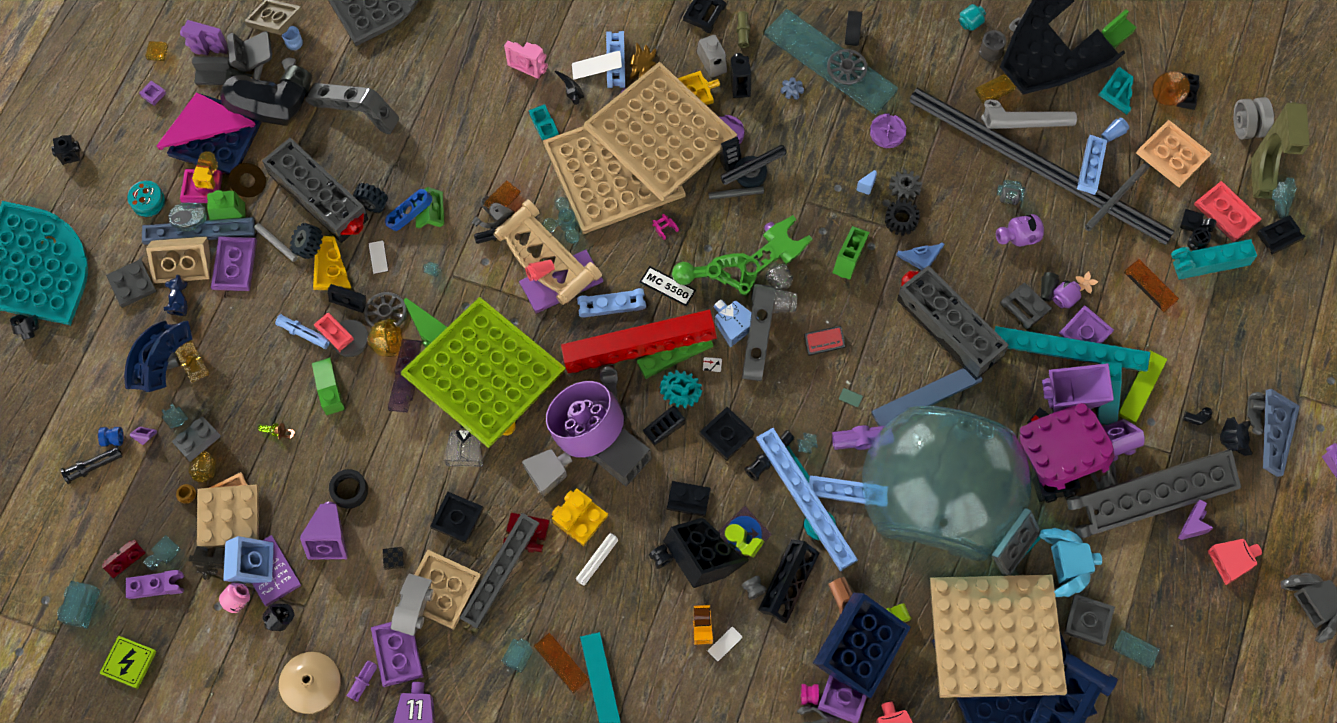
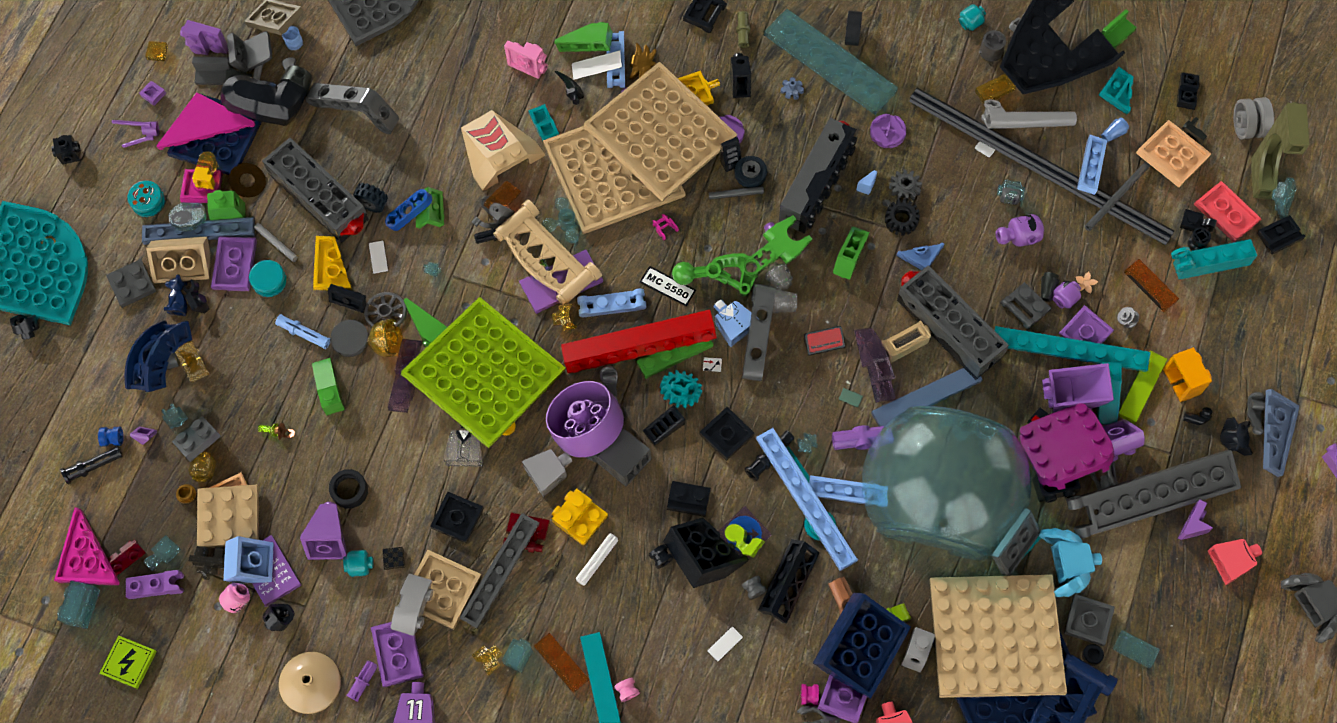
black wheel [290,223,323,259] -> none
coral plate [314,312,354,352] -> none
coral cone [525,259,555,281] -> none
leg [693,605,713,645] -> none
light grey torso [697,35,727,78] -> none
black axle [720,145,787,185] -> none
flat silver wheel [827,49,867,86] -> none
clear orange dish [1152,71,1190,106] -> none
none -> dark pink tile [54,507,120,585]
none -> medium lavender plant [111,120,159,148]
none -> black plate [183,279,210,314]
none -> teal head [249,260,287,297]
none -> teal head [343,550,374,577]
none -> tan wedge [461,110,545,191]
none -> clear yellow piece [472,645,503,676]
none -> clear yellow piece [552,303,577,331]
none -> bright green slope [554,22,613,52]
none -> bright pink wheel [615,678,640,702]
none -> piece [779,117,858,234]
none -> clear purple slope [854,328,895,403]
none -> tan window [880,321,931,363]
none -> light grey torso [901,627,935,673]
none -> white sticker [975,141,995,157]
none -> black tile [1082,644,1104,666]
none -> flat silver wheel [1117,307,1139,328]
none -> light orange piece [1163,347,1212,403]
none -> pearl dark grey bracket [1182,117,1207,146]

